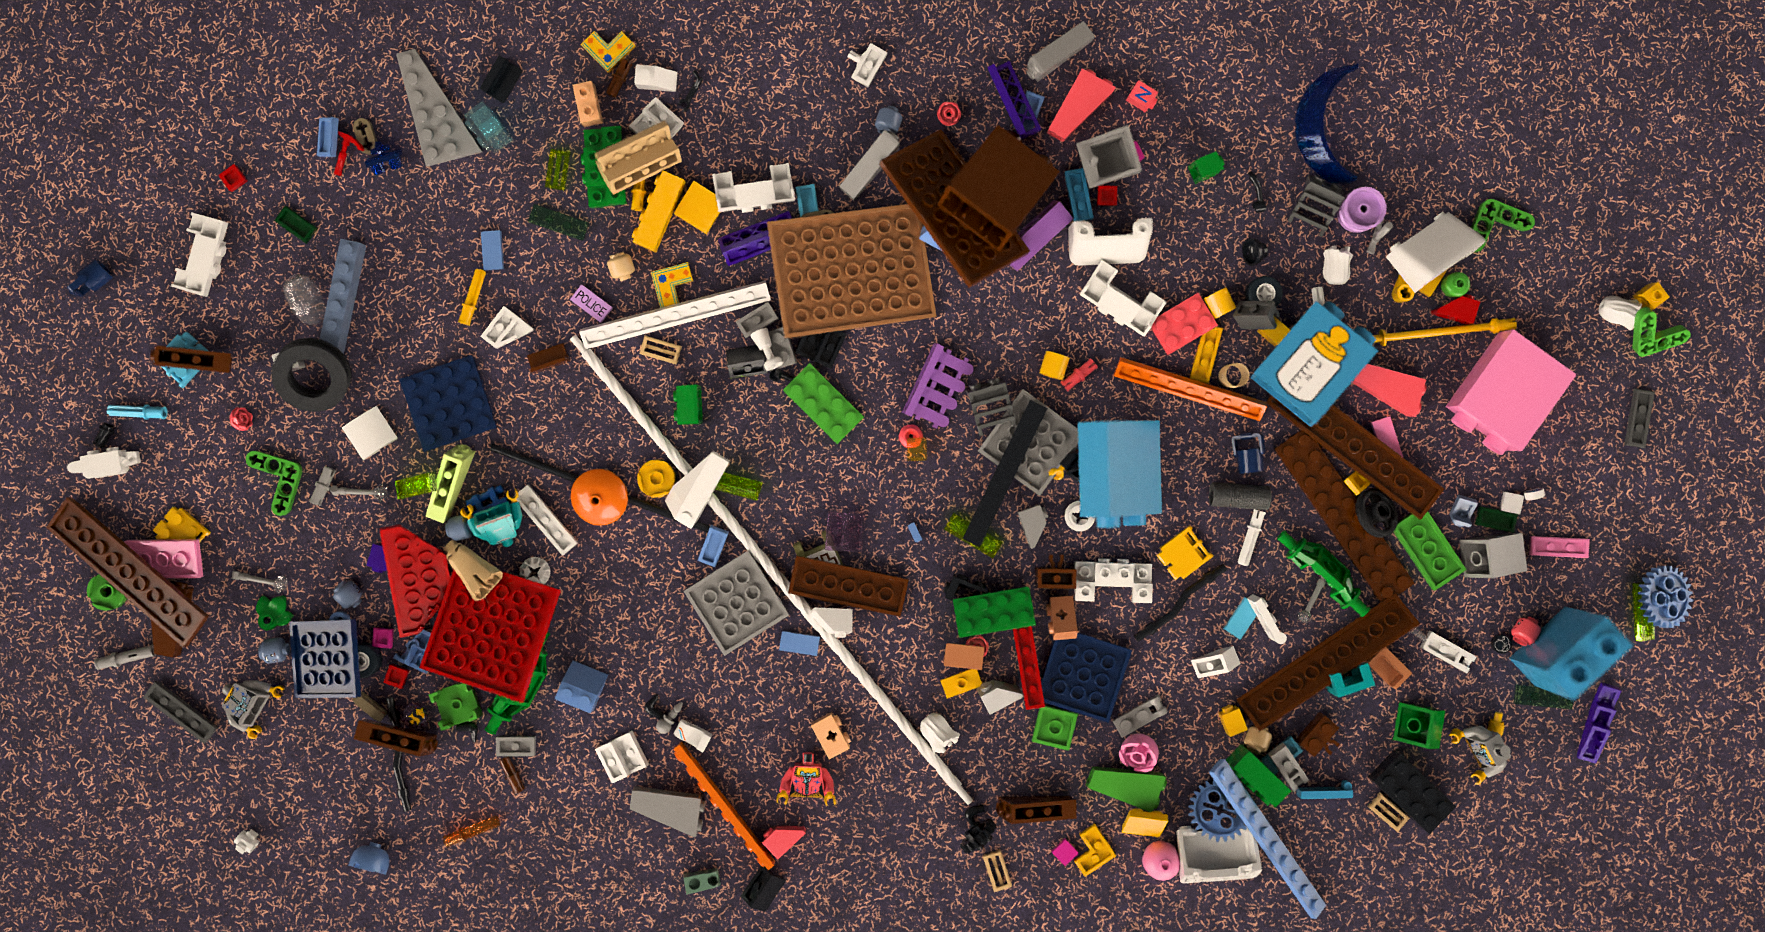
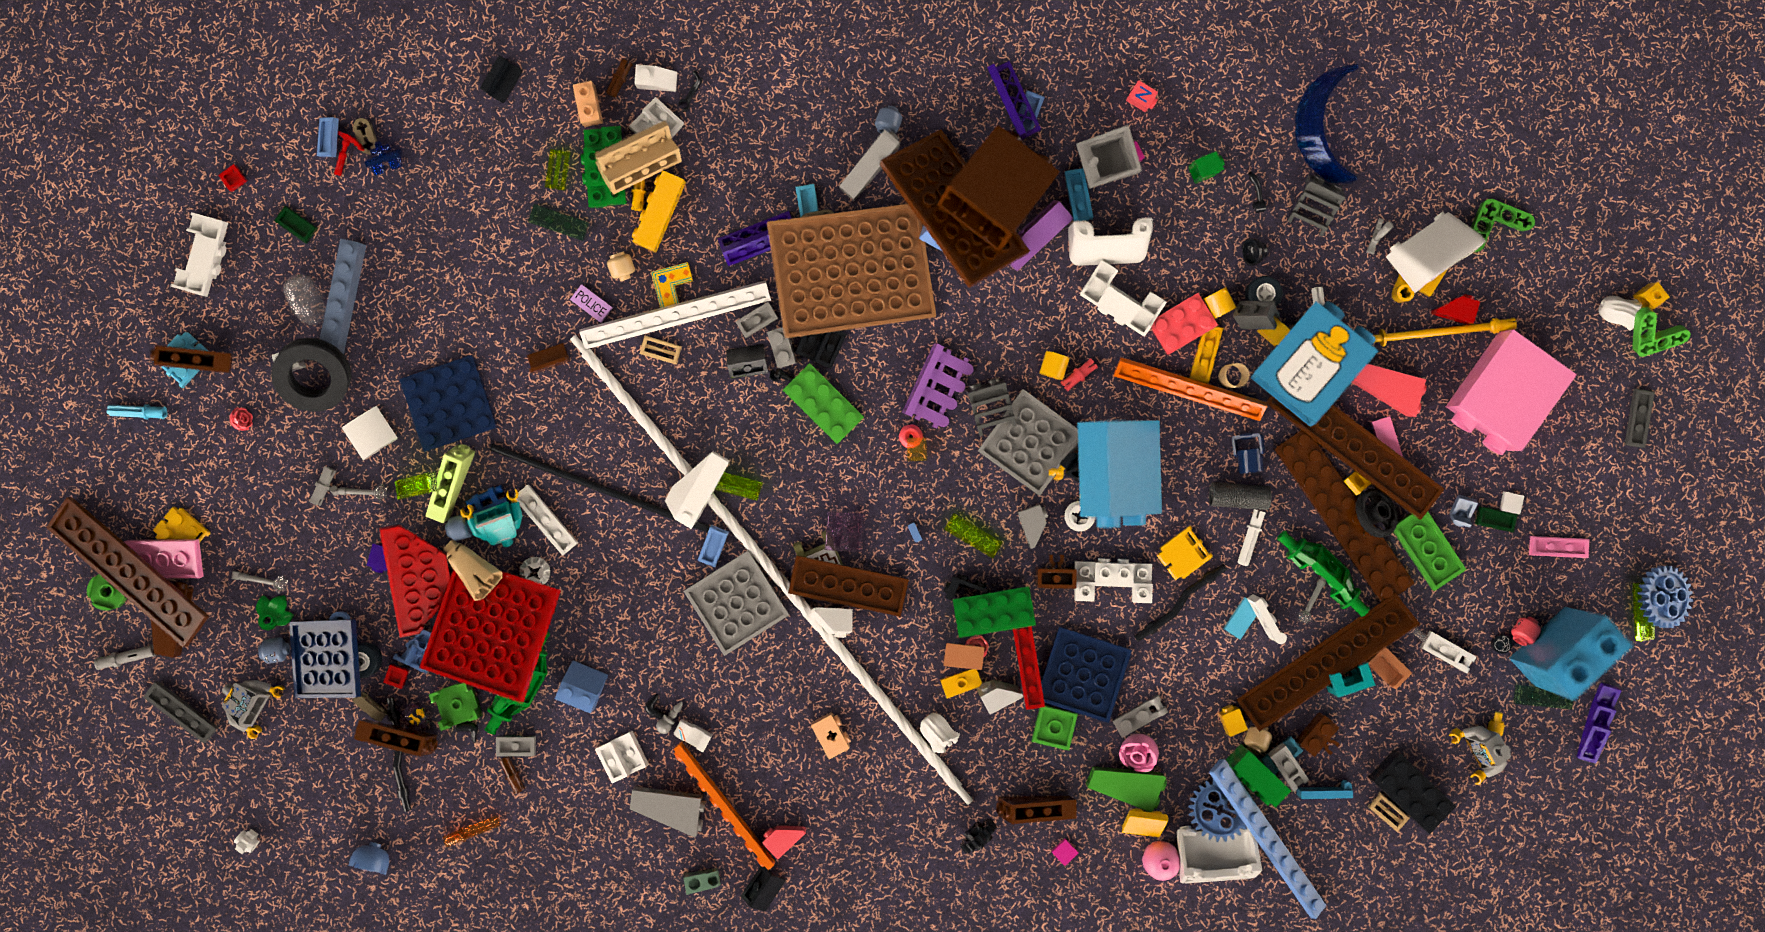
dark blue piece [67,258,114,297] -> none
white hinge [67,447,141,479] -> none
black pin [92,423,115,448] -> none
bright green beam [246,451,302,516] -> none
sand blue head [333,580,363,609] -> none
dark pink tile [372,627,394,648] -> none
light grey wing [396,49,483,167] -> none
yellow axle [458,269,486,326] -> none
clear light blue brick [464,101,514,154] -> none
white wing [480,306,535,349] -> none
medium blue tile [481,230,504,271] -> none
orange dish [571,469,628,525] -> none
yellow tile [581,31,636,73] -> none
yellow tile [637,460,676,498] -> none
green slope [673,385,703,425] -> none
yellow tile [674,181,721,234] -> none
white bracket [712,163,795,213] -> none
white piece [750,328,783,371] -> none
torso [776,752,836,806] -> none
medium blue tile [779,631,820,656] -> none
white plate [847,43,887,87] -> none
coral plate [937,102,961,126] -> none
black tile [962,400,1048,547] -> none
black animal [964,804,985,827] -> none
tan tile [983,849,1012,892] -> none
light grey slope [1026,21,1095,82] -> none
nougat brick [1046,596,1078,640] -> none
coral slope [1047,69,1116,142] -> none
yellow tile [1074,823,1117,877] -> none
red plate [1097,185,1118,206] -> none
white slope [1191,646,1240,678] -> none
white piece [1323,245,1353,285] -> none
lavender wheel [1336,187,1387,233] -> none
green slope [1393,702,1445,749] -> none
bright green head [1441,272,1470,298] -> none
light grey slope [1459,533,1527,578] -> none
white tile [1524,488,1545,500] -> none

